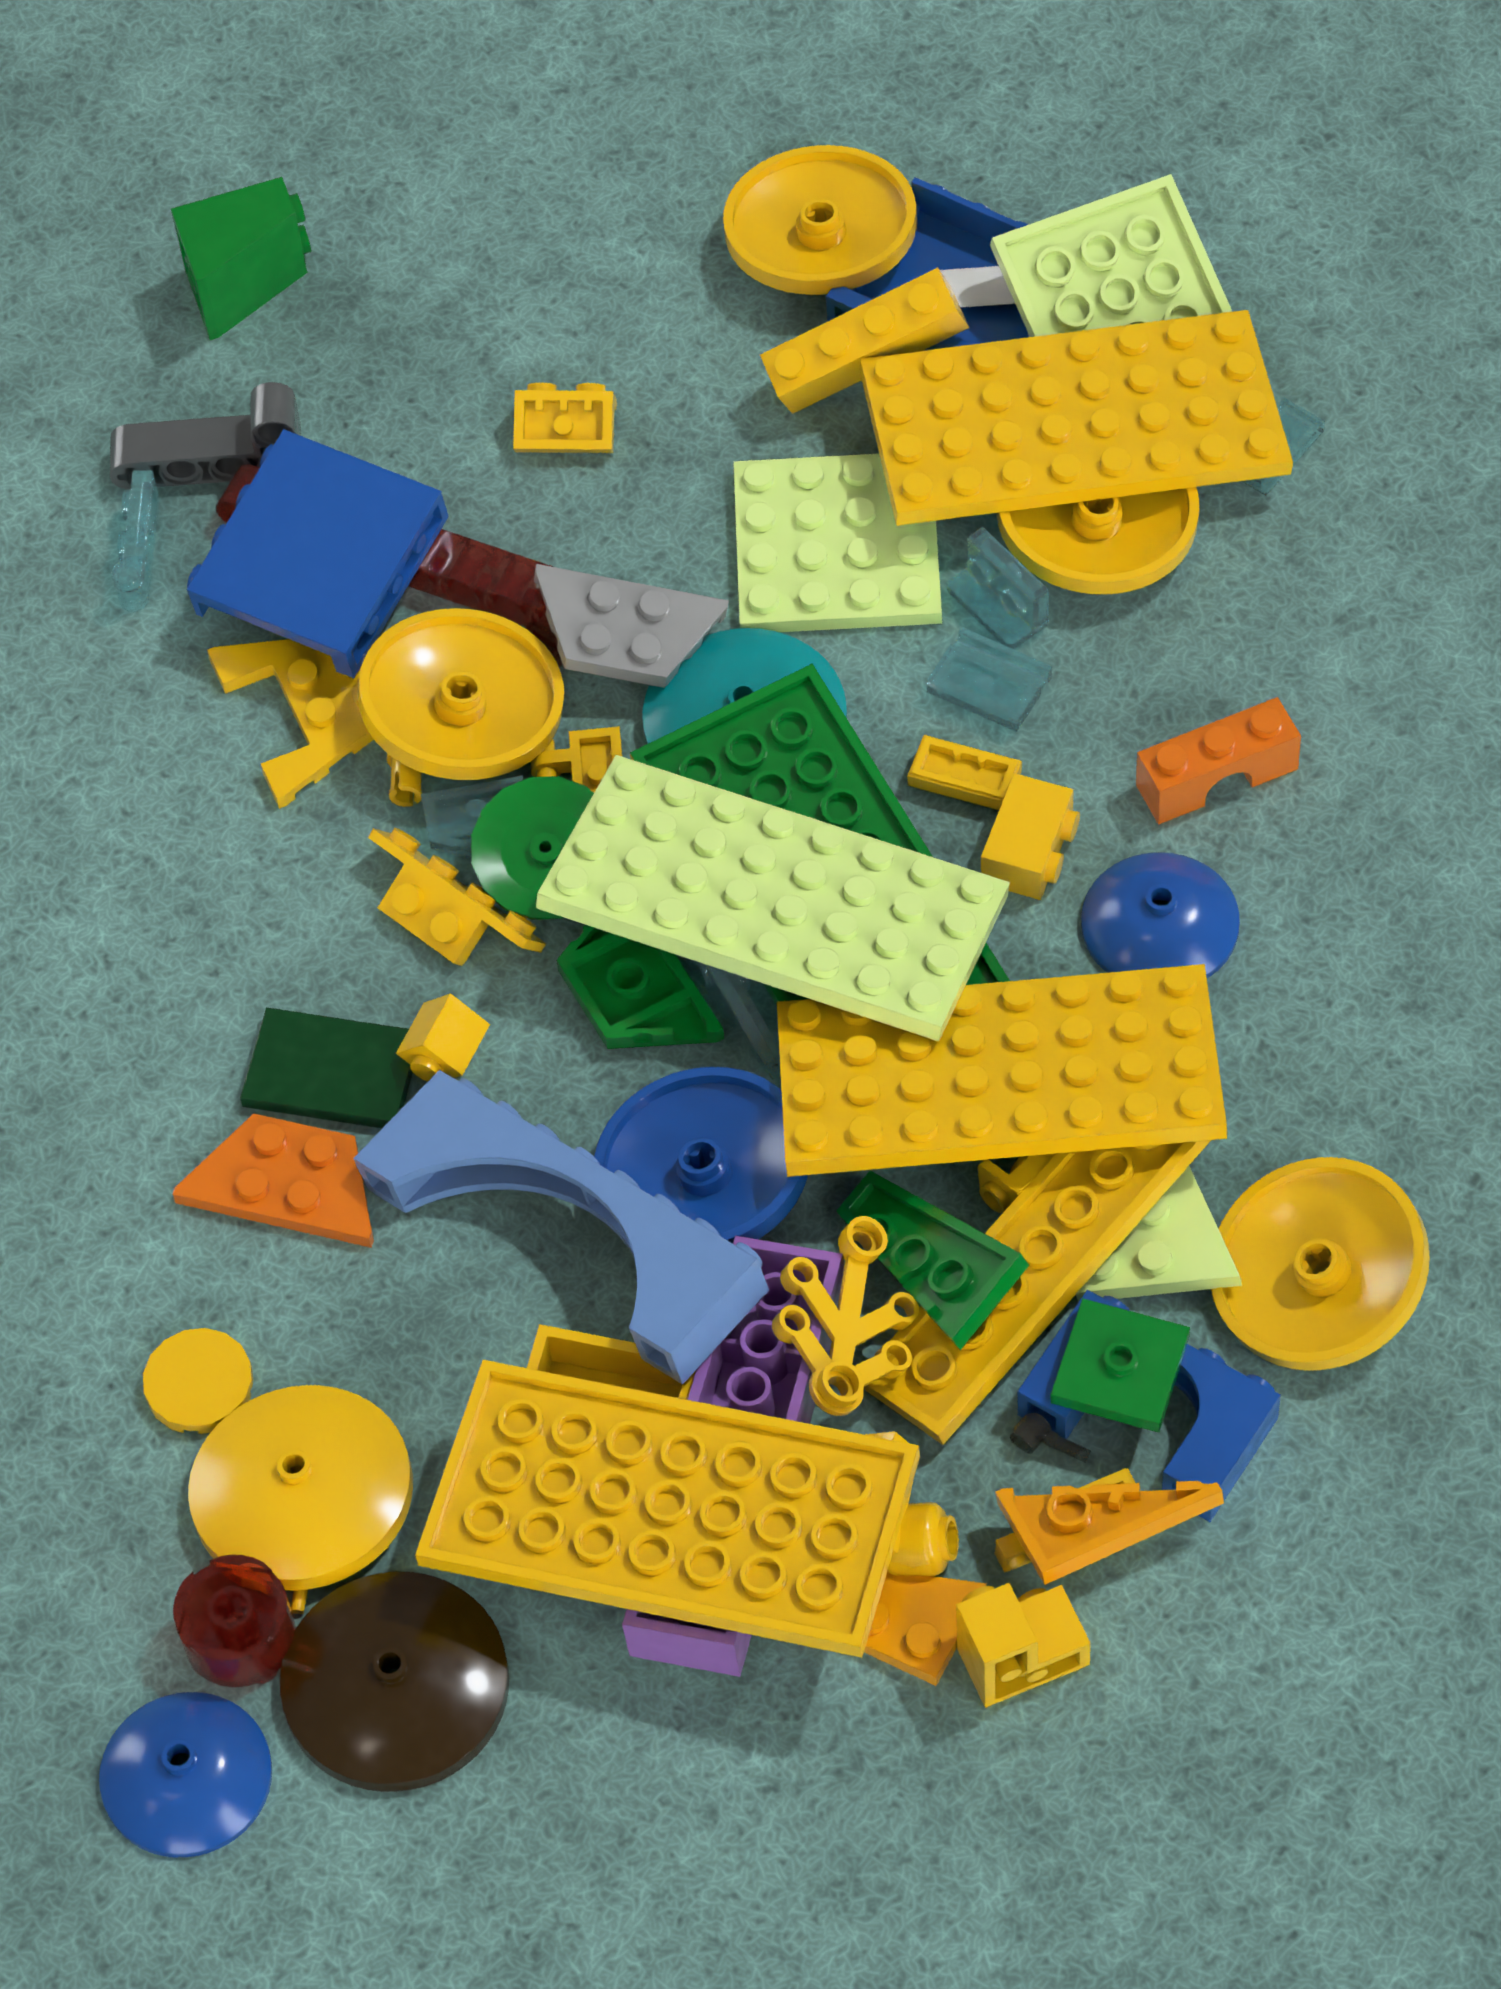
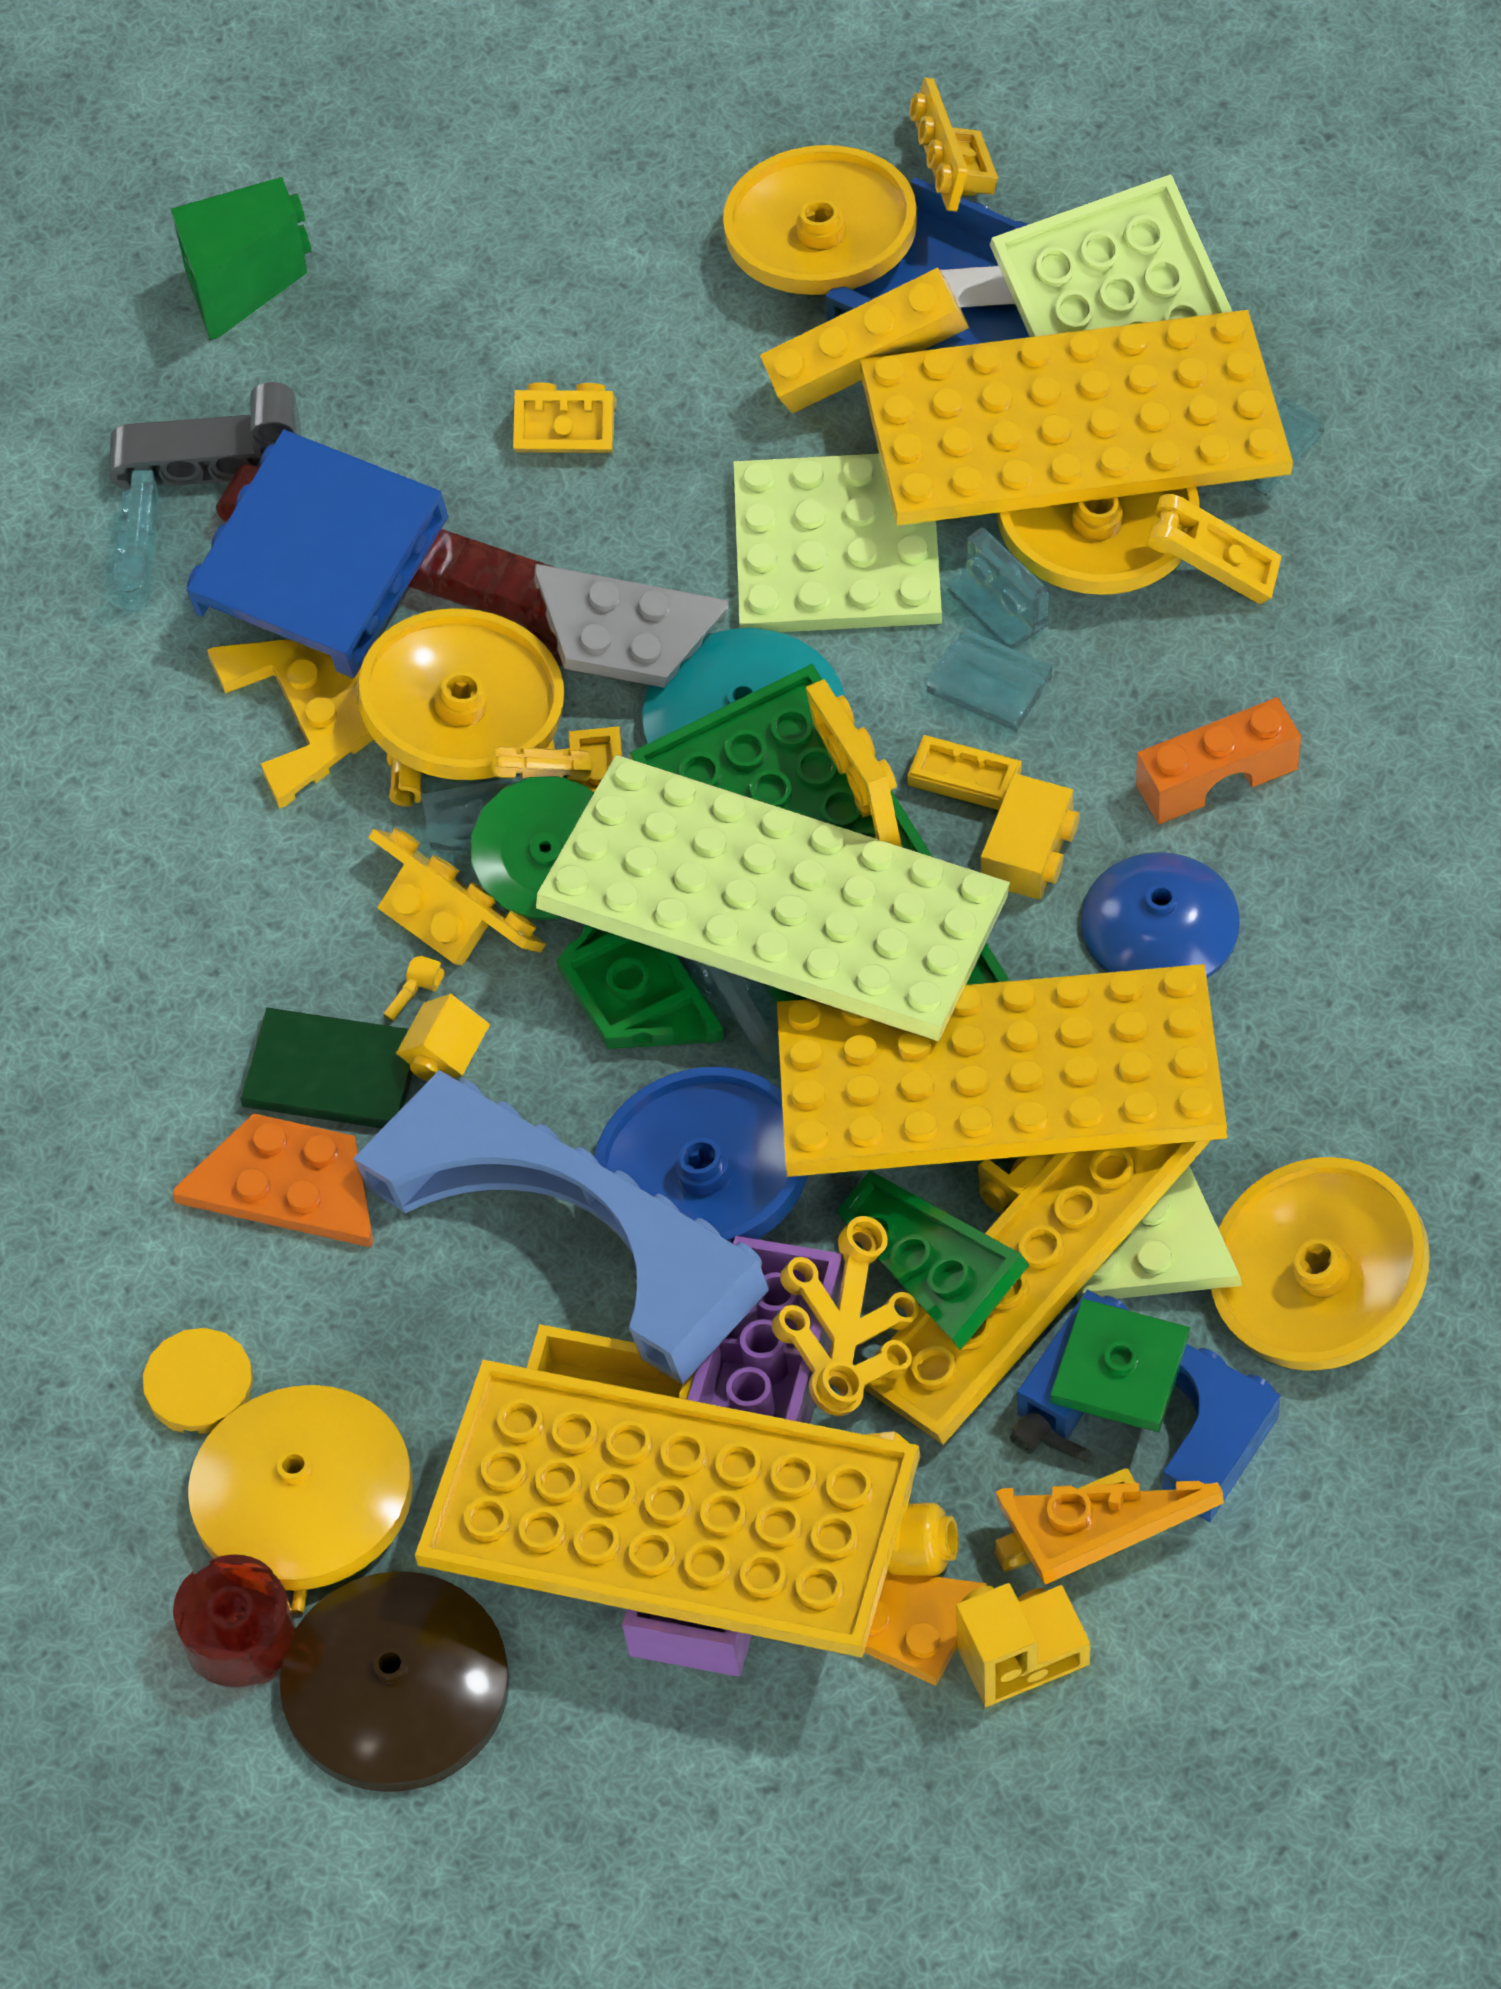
blue dish [99,1692,272,1857] -> none
none -> yellow hand [383,956,445,1022]
none -> yellow axle [491,747,593,782]
none -> yellow wing [806,679,902,847]
none -> yellow bracket [910,77,998,212]
none -> yellow plate [1148,494,1282,604]

